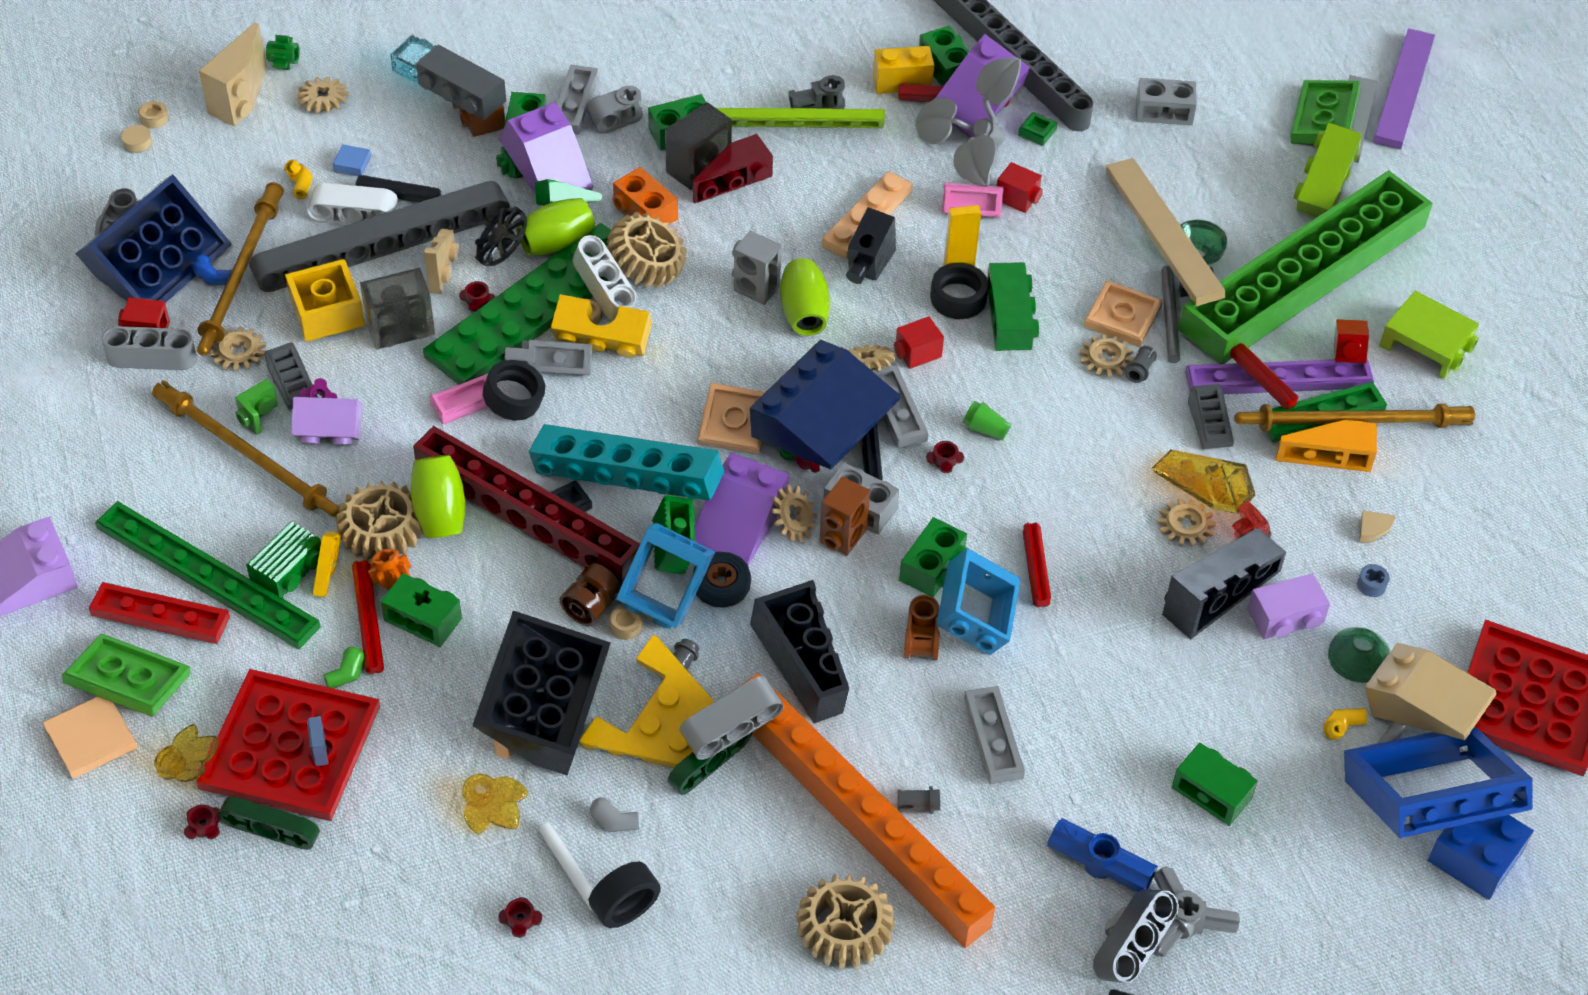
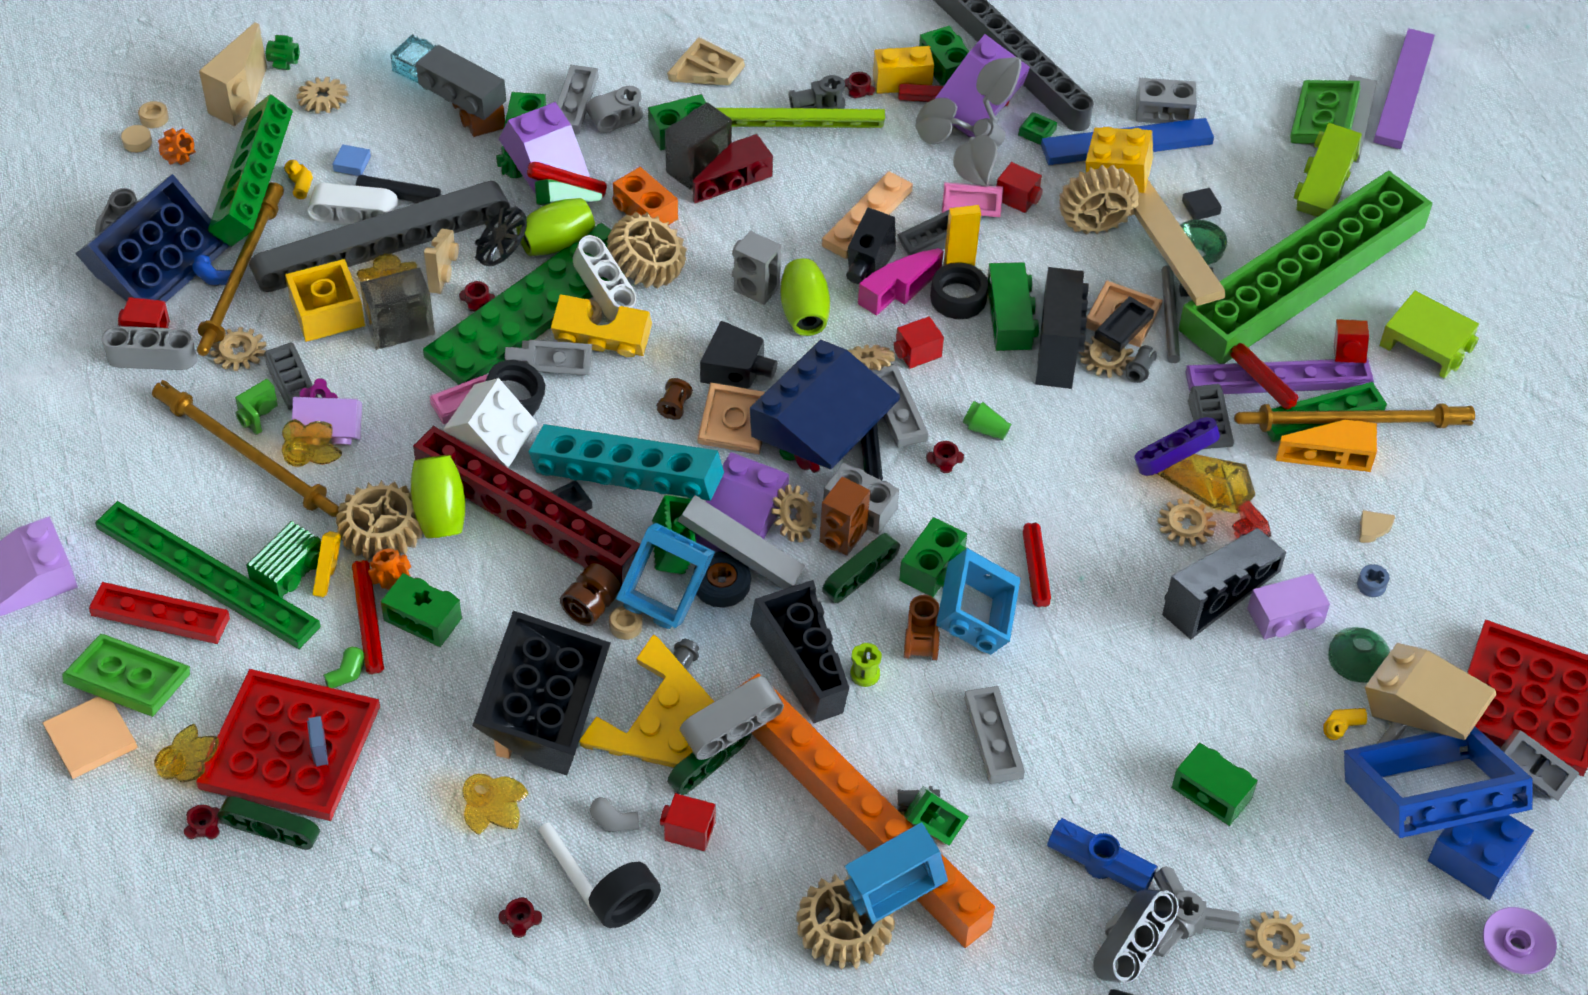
none -> orange gear [158,128,196,165]
none -> green brick [208,94,293,247]
none -> clear yellow plate [282,419,342,467]
none -> clear yellow plate [357,254,417,295]
none -> white brick [444,378,537,468]
none -> red axle [527,161,607,197]
none -> reddish brown bush [656,378,693,420]
none -> red brick [660,793,716,851]
none -> tan wing [667,37,745,85]
none -> light grey tile [678,495,805,589]
none -> black torso [700,321,778,389]
none -> dark green beam [822,533,900,603]
none -> dark red plate [844,72,875,98]
none -> dark azure window [844,822,948,924]
none -> lime bush [850,643,882,687]
none -> dark pink slope [858,248,944,316]
none -> dark grey slope [897,210,949,256]
none -> green slope [904,786,969,846]
none -> black wedge [1035,267,1089,389]
none -> blue tile [1041,118,1214,165]
none -> tan gear [1059,164,1139,234]
none -> yellow brick [1085,127,1153,193]
none -> black tile [1094,296,1155,353]
none -> dark purple beam [1134,417,1220,476]
none -> black tile [1182,187,1222,221]
none -> tan gear [1245,911,1311,971]
none -> lavender dish [1483,907,1557,974]
none -> light grey brick [1500,730,1579,801]

